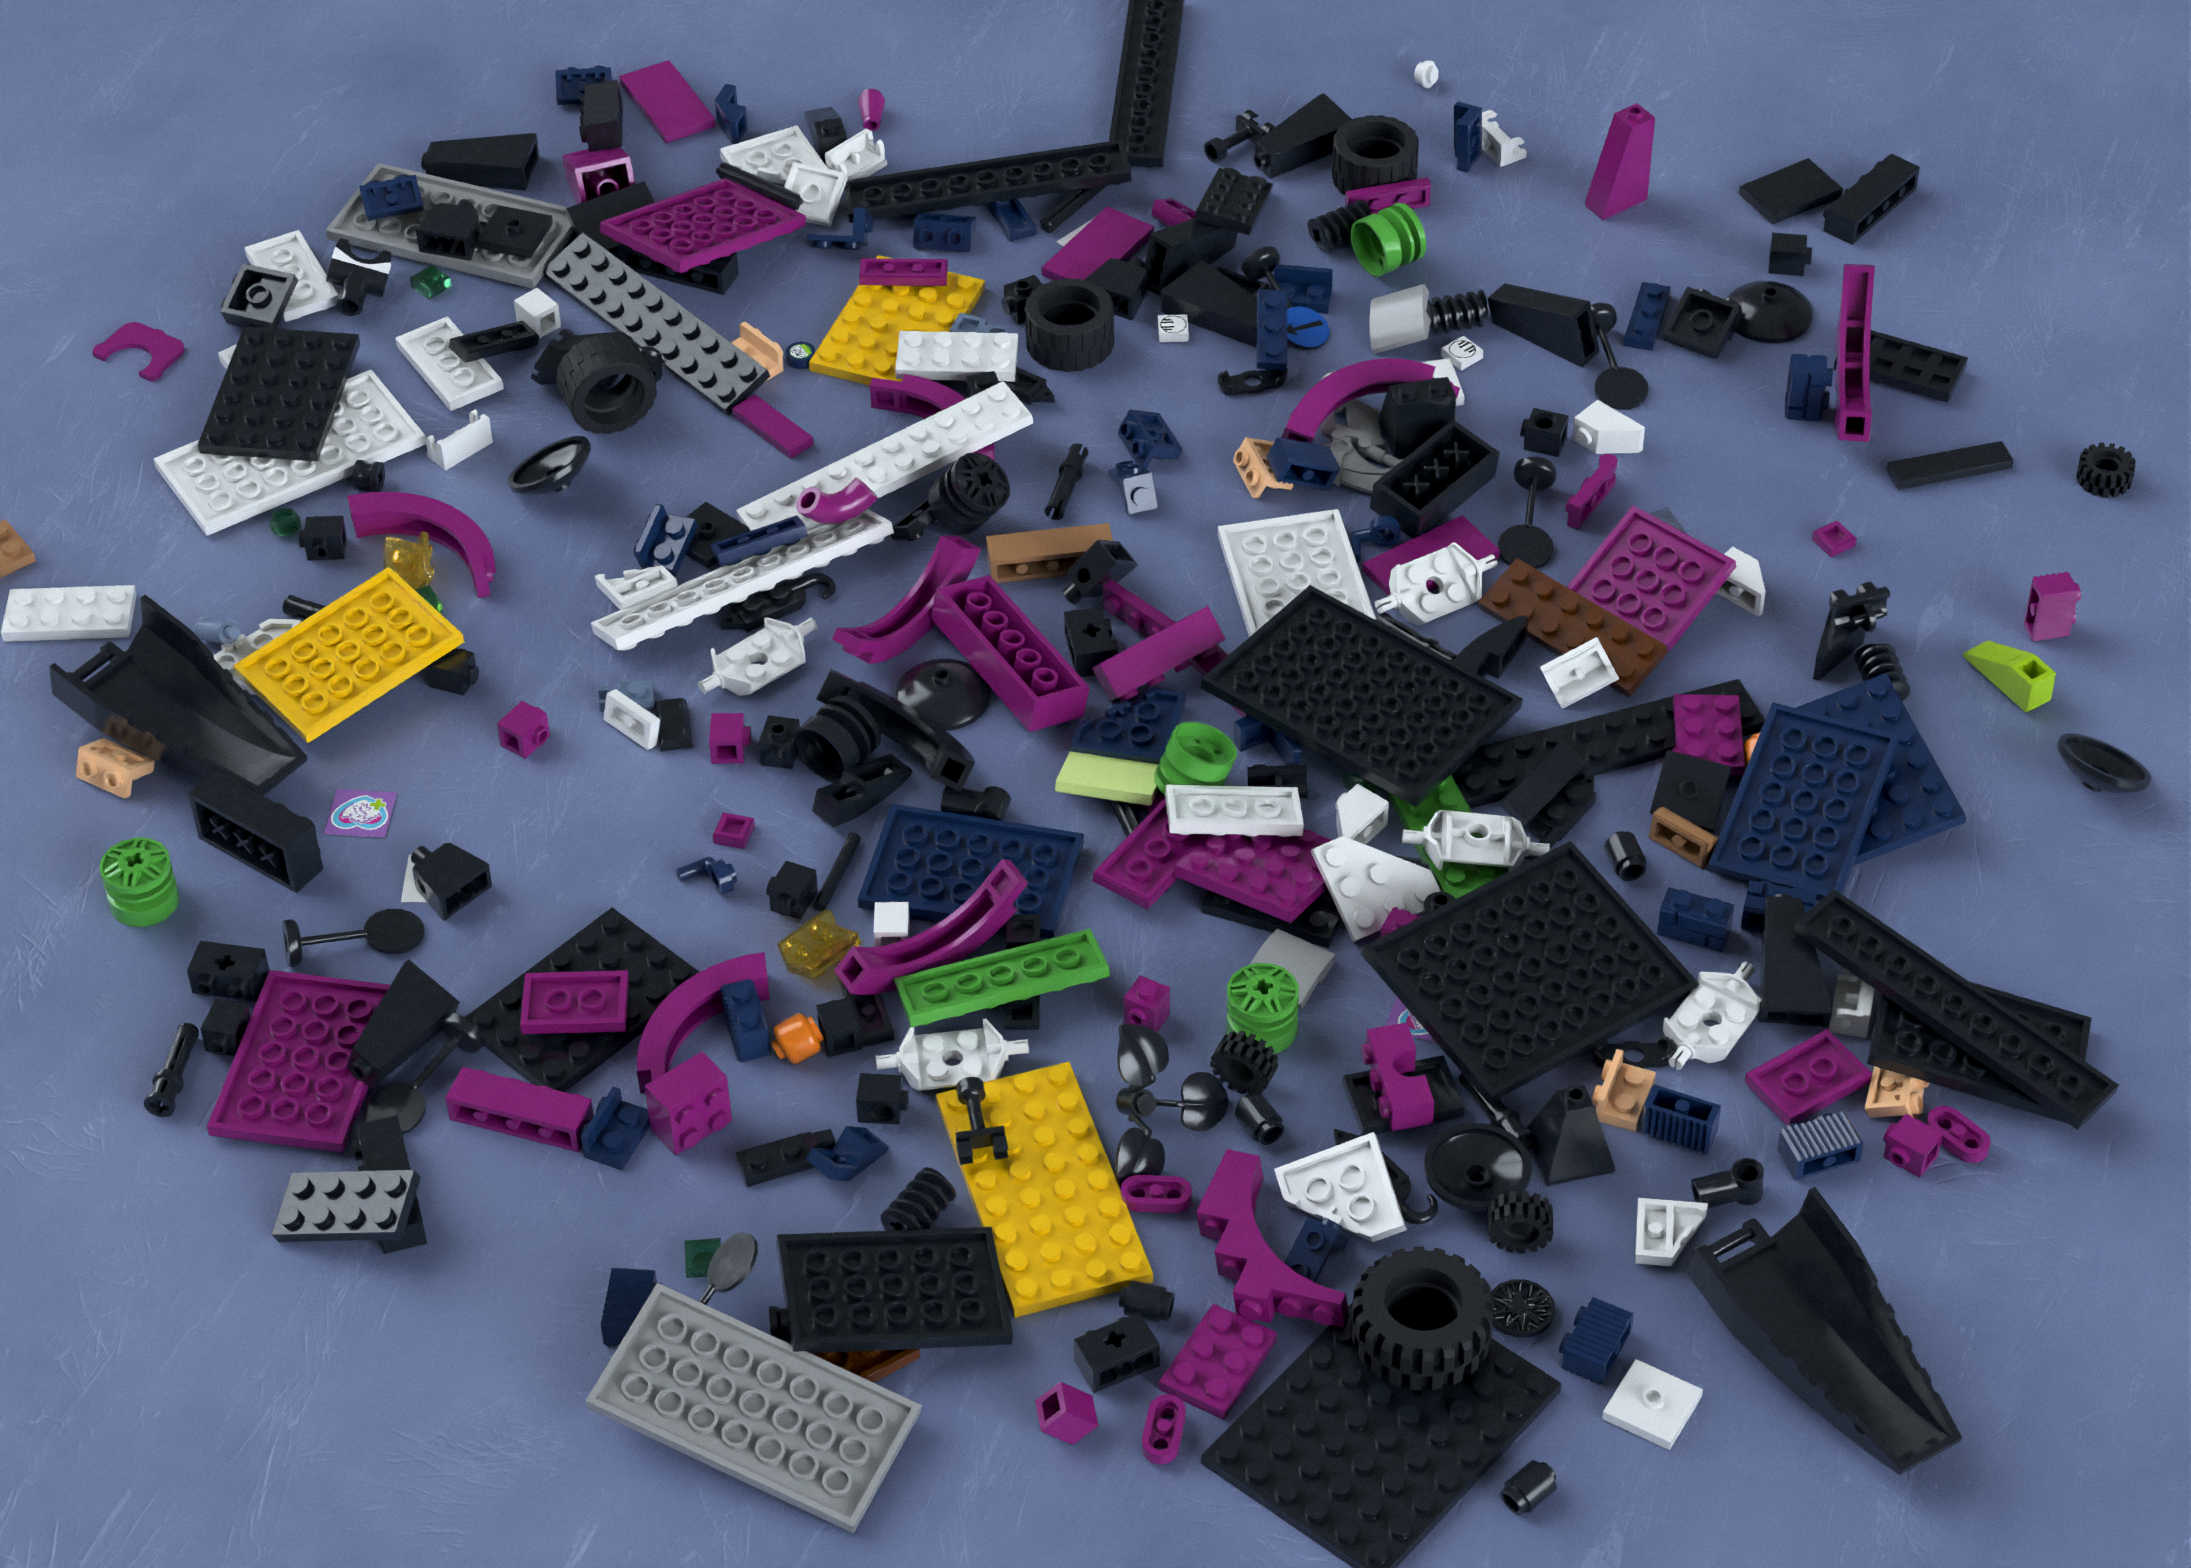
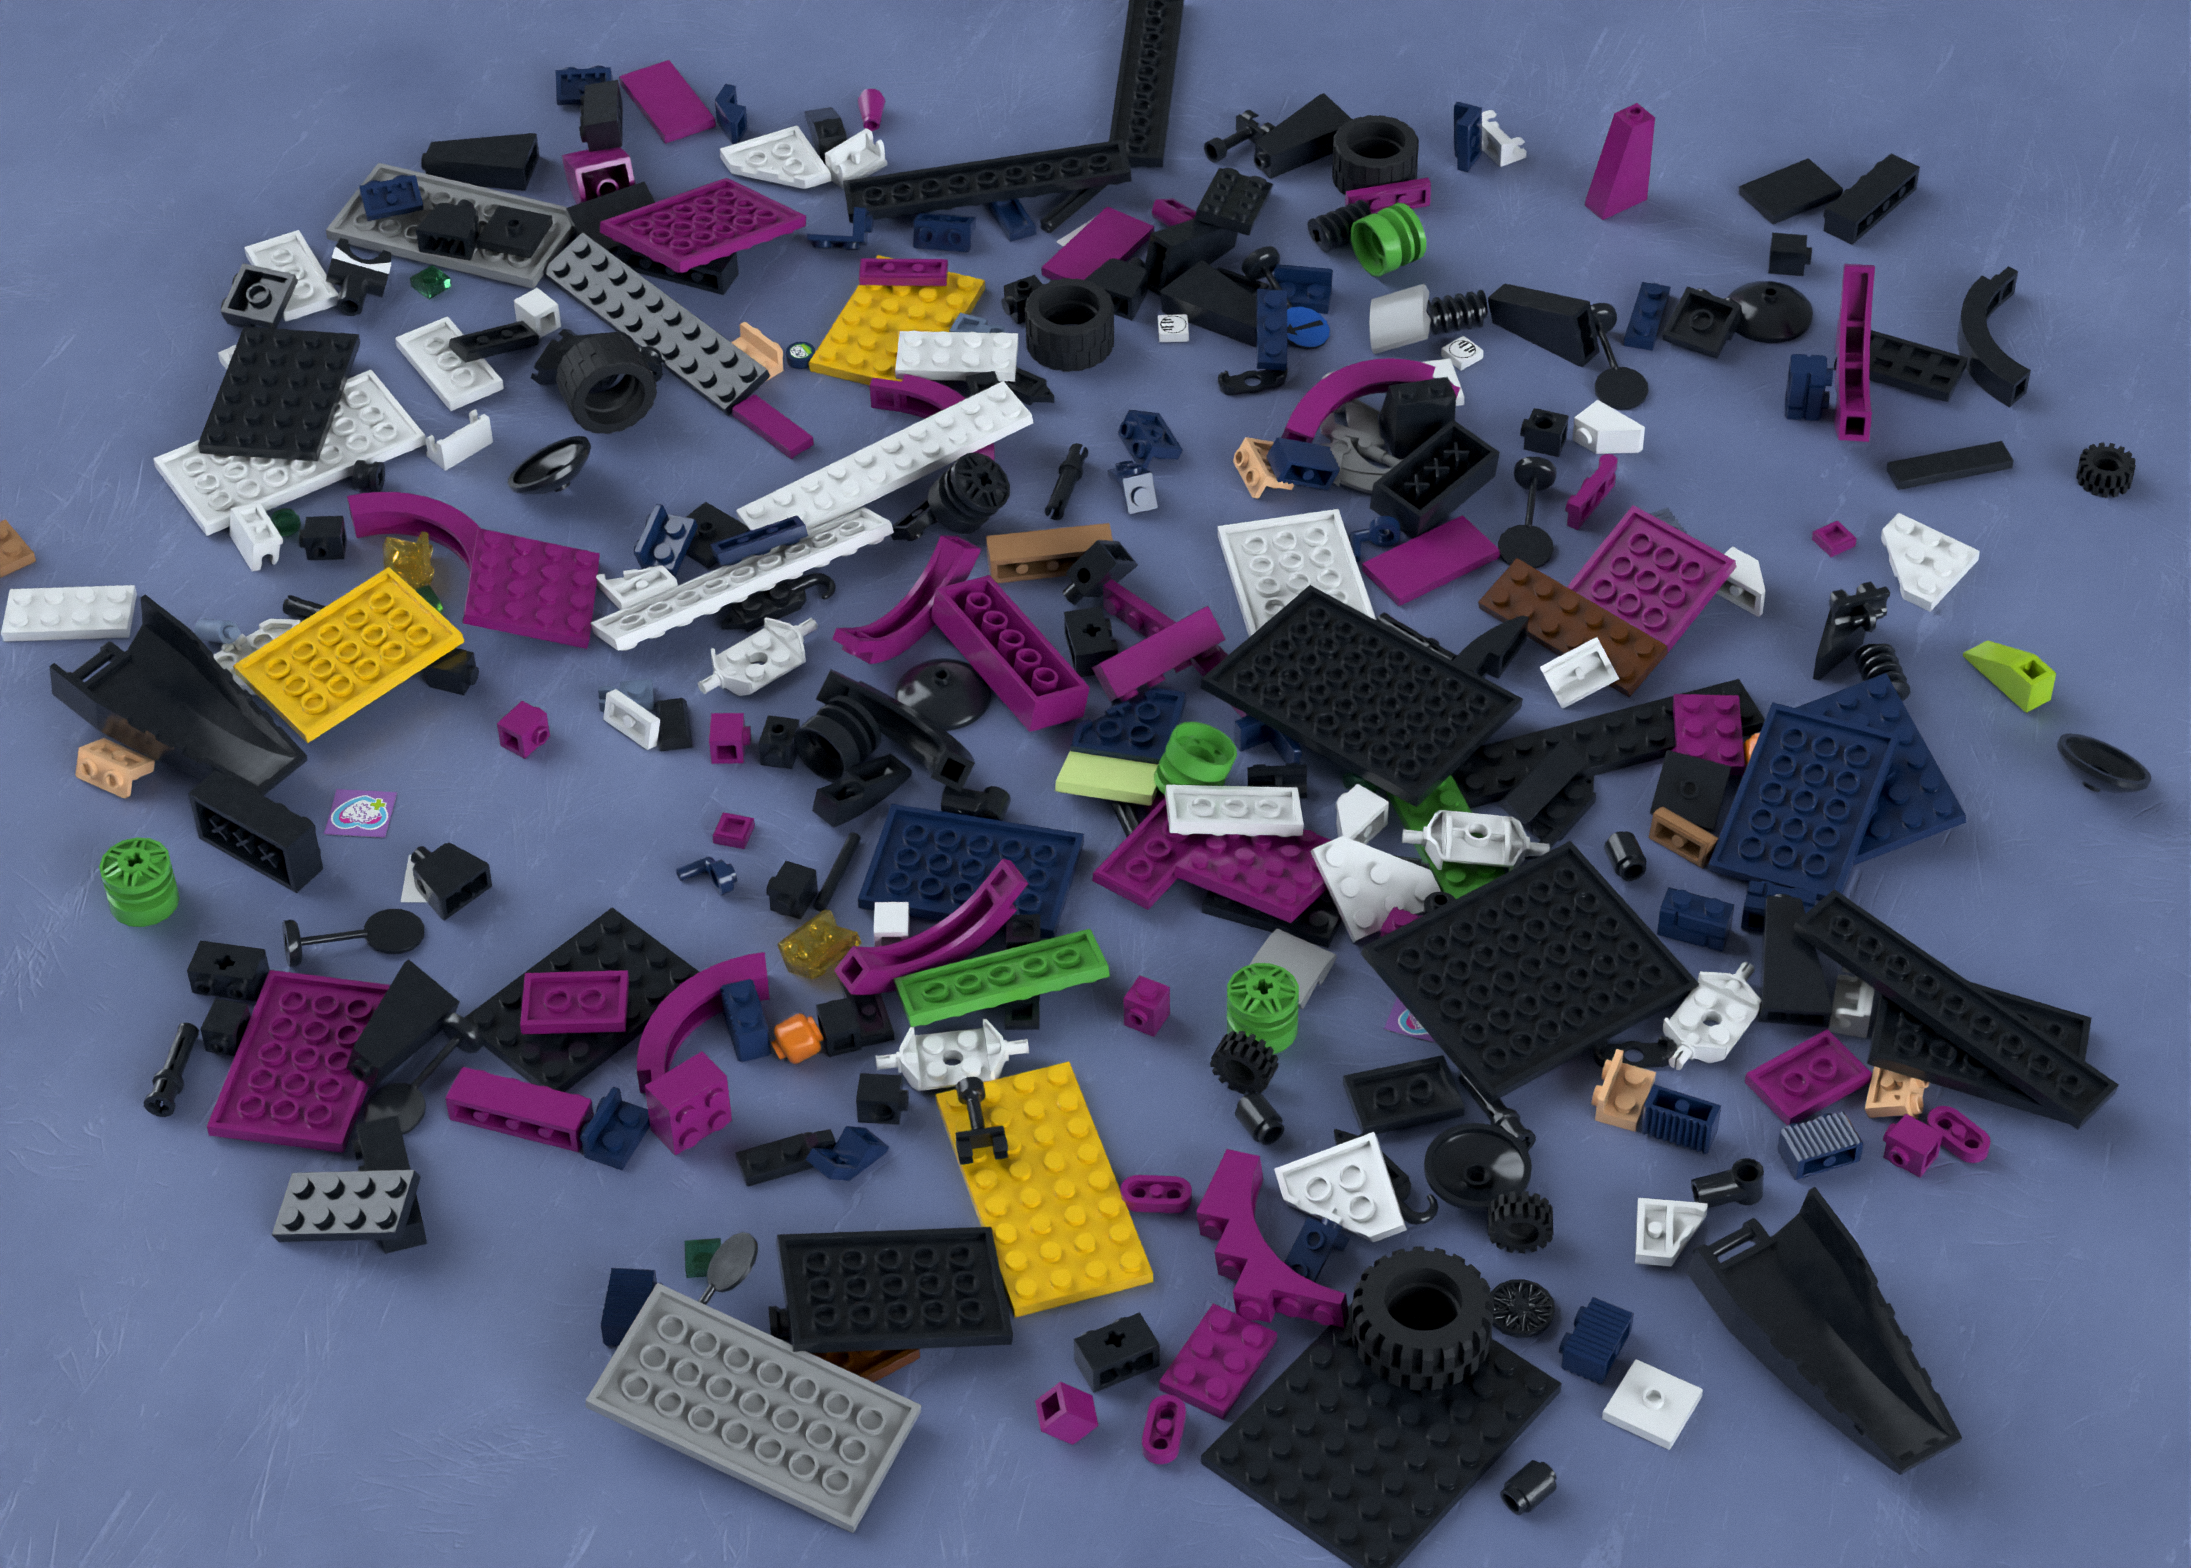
magenta piece [92,322,185,382] -> none
black axle [716,162,803,210] -> none
white plate [784,162,848,227] -> none
magenta cylinder [796,477,878,524] -> none
black piece [880,1167,957,1231] -> none
black plant [1115,1024,1229,1191] -> none
black brick [1119,1280,1175,1323] -> none
magenta arch [1361,1022,1434,1131] -> none
white plate [1375,542,1498,626] -> none
white plate [1414,60,1438,88] -> none
black slope [1526,1085,1615,1186] -> none
magenta brick [2024,571,2081,641] -> none
none -> white hinge [229,503,283,571]
none -> magenta plate [462,528,600,649]
none -> white plate [1881,513,1980,612]
none -> black arch [1957,266,2031,408]

